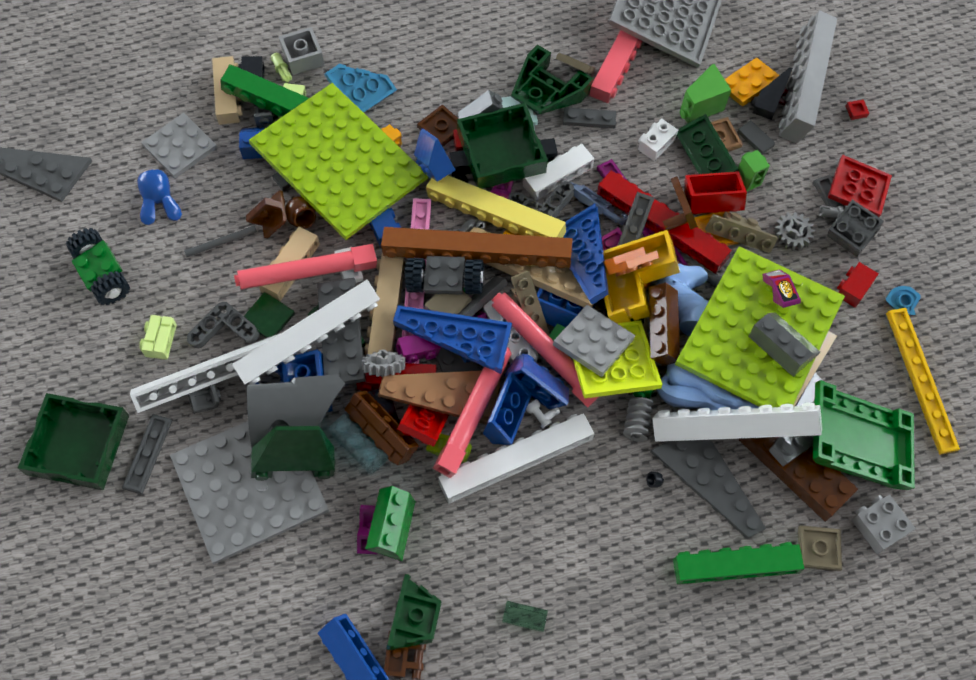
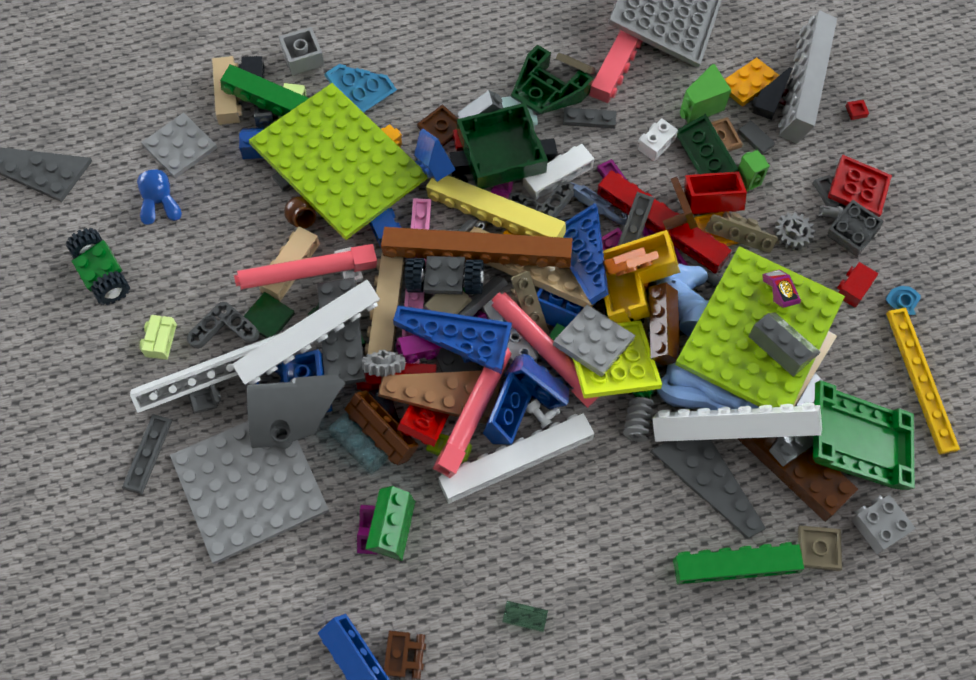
dark green tile [18,393,129,490] -> none
dark grey bar [184,225,257,257] -> none
reddish brown bracket [246,190,287,239] -> none
dark green wedge [251,426,335,481] -> none
yellowish green axle [271,53,292,83] -> none
dark green wing [386,574,442,650] -> none
black hinge [646,471,664,488] -> none

